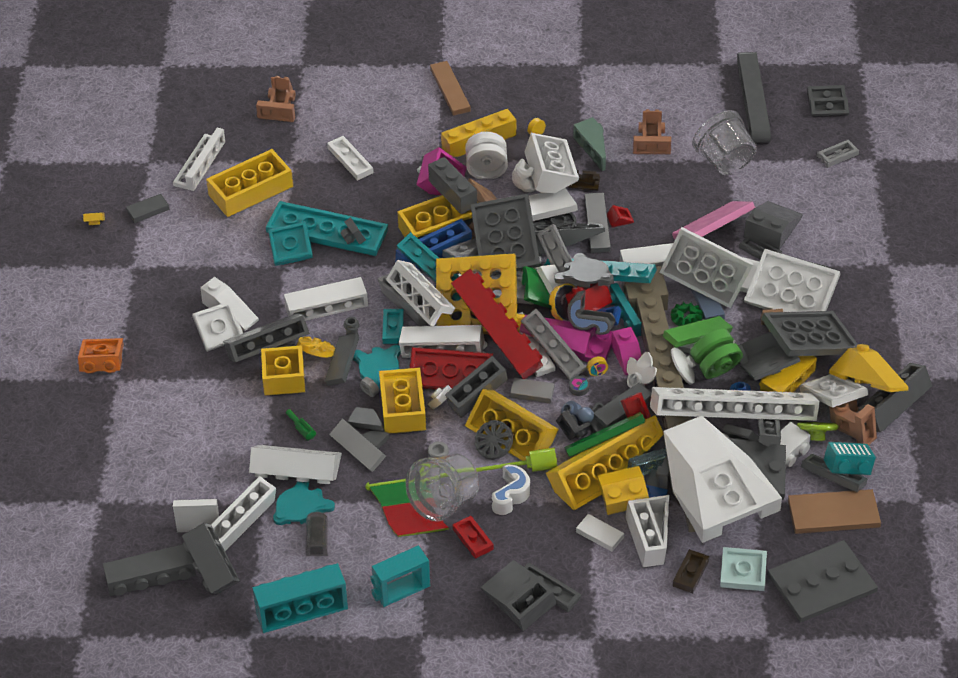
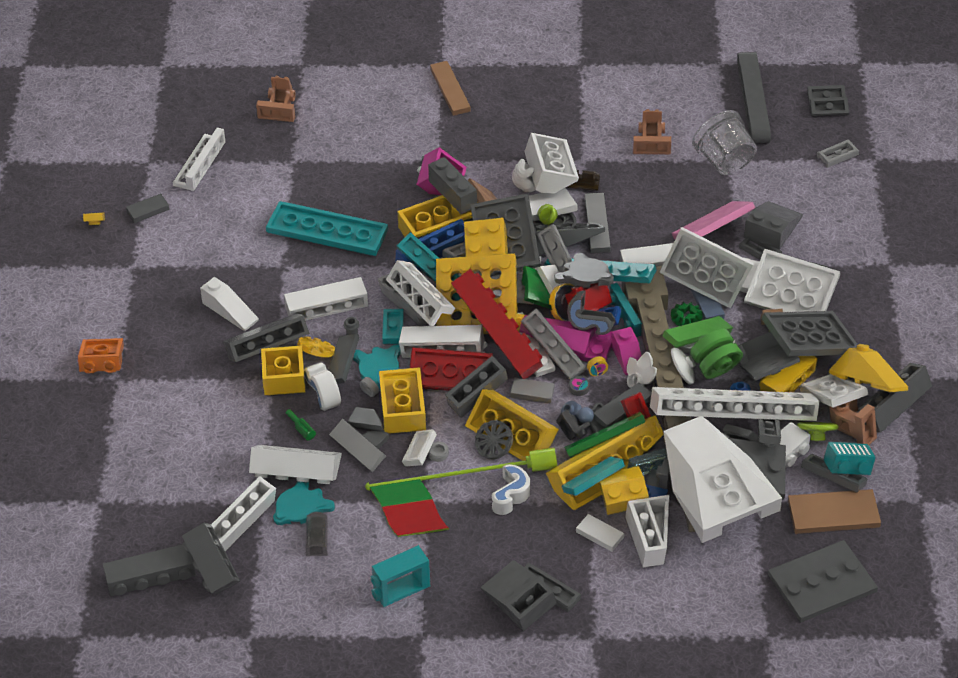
white tile [173,499,219,533] -> none
white tile [192,301,243,352] -> none
yellow brick [206,149,293,217] -> none
teal brick [252,563,348,633] -> none
teal tile [268,221,313,266] -> none
white plate [327,136,373,181] -> none
dark grey tile [340,217,366,244] -> none
clear piece [406,453,479,521] -> none
white plate [428,385,452,410] -> none
yellow brick [441,109,516,157] -> none
red plate [453,516,494,559] -> none
white wheel [465,132,508,179] -> none
yellow tile [527,118,546,134] -> none
sand green slope [573,117,606,171] -> none
red slope [606,205,634,227] -> none
dark brown plate [673,549,709,594] -> none
light aqua plate [720,547,767,591] -> none
none -> white animal [304,362,341,411]
none -> white tile [402,430,437,466]
none -> yellow brick [464,218,508,257]
none -> lime tile [537,204,558,225]
none -> teal tile [561,456,625,496]

